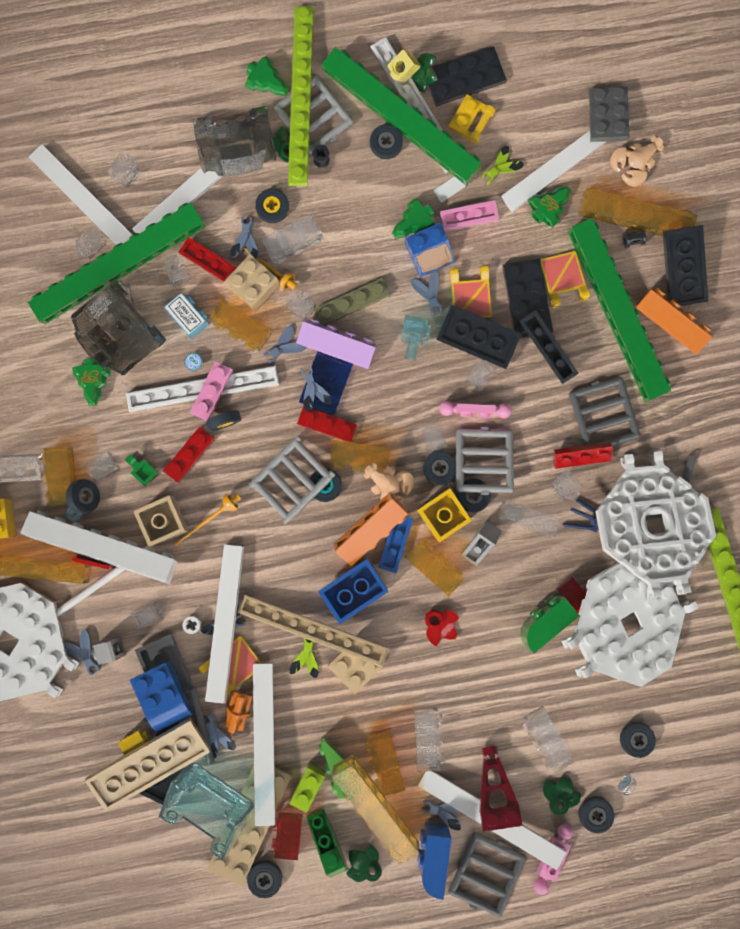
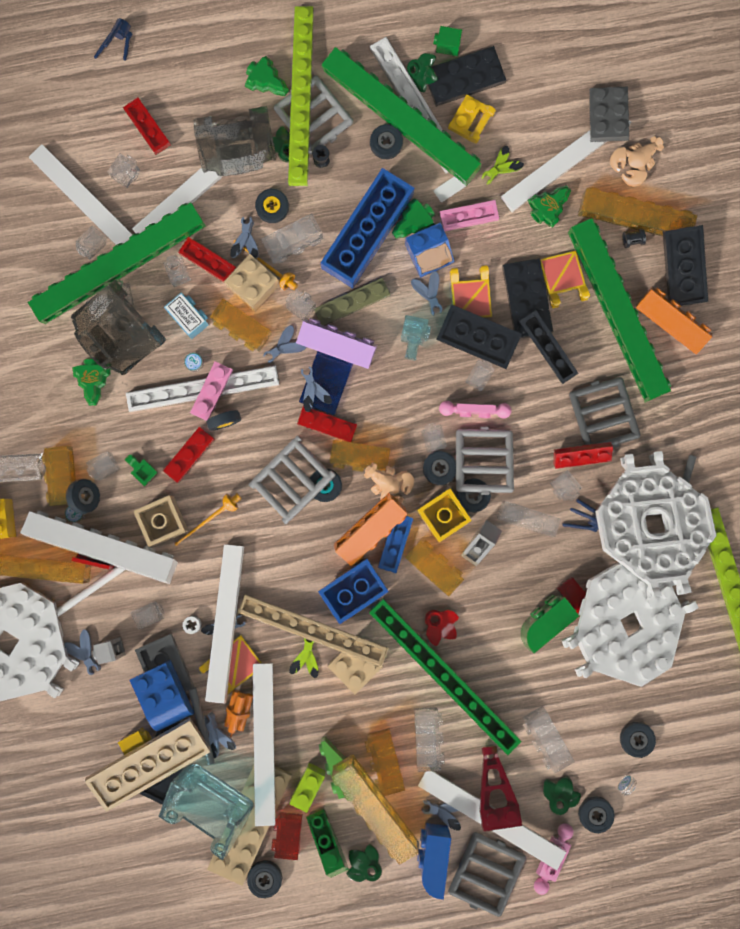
light yellow brick [387,49,421,83] -> none
none -> dark blue plant [94,18,132,61]
none -> red plate [123,97,171,155]
none -> blue brick [320,168,415,289]
none -> green brick [369,597,522,755]
none -> green brick [433,26,462,56]

